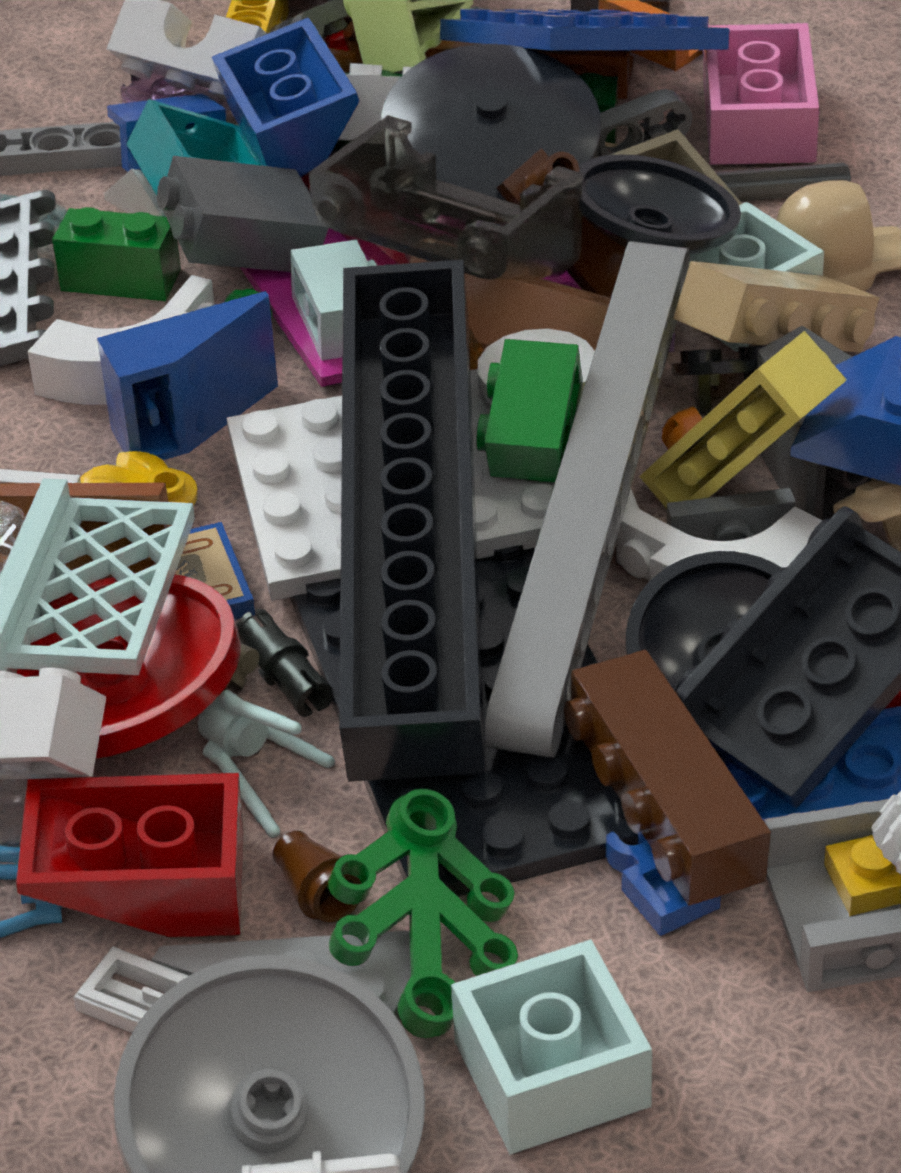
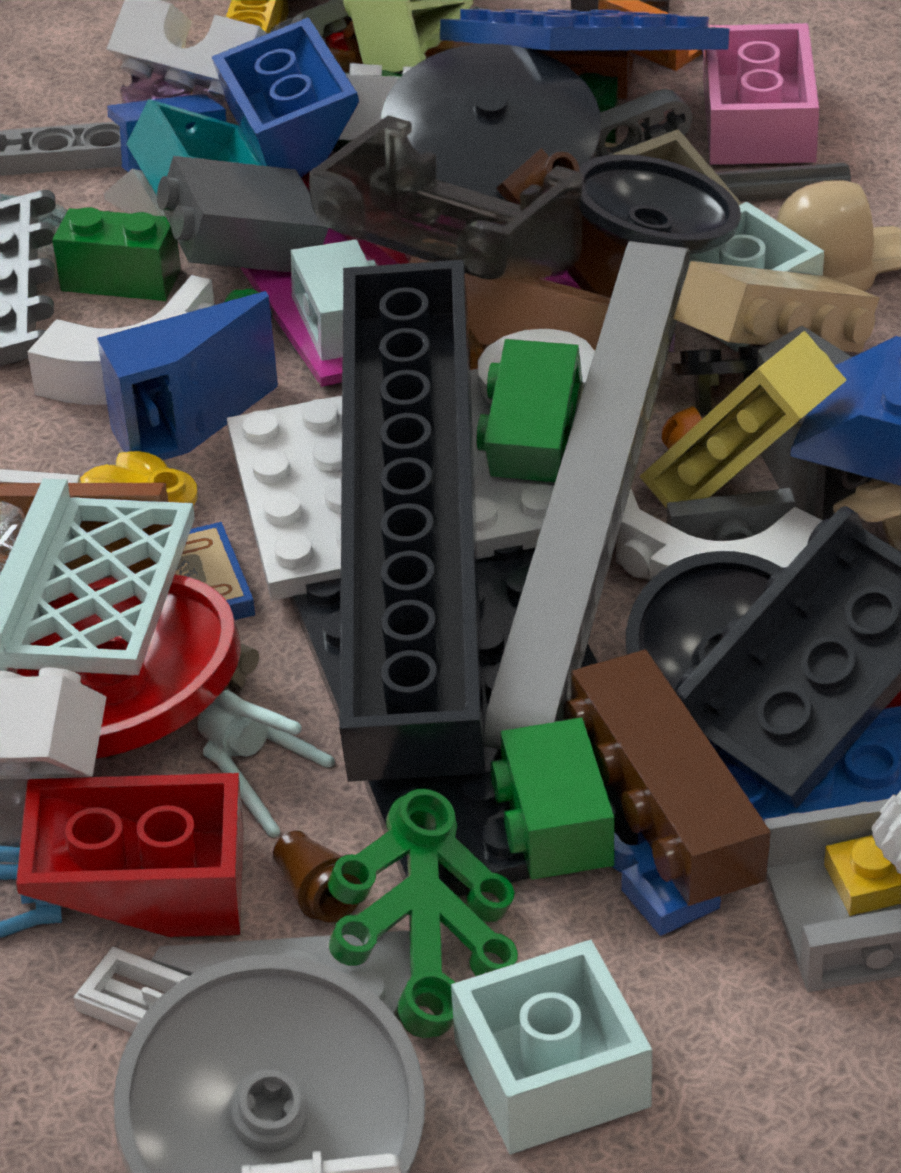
pearl dark grey pin [236,609,333,717] -> none
none -> green brick [490,718,614,880]

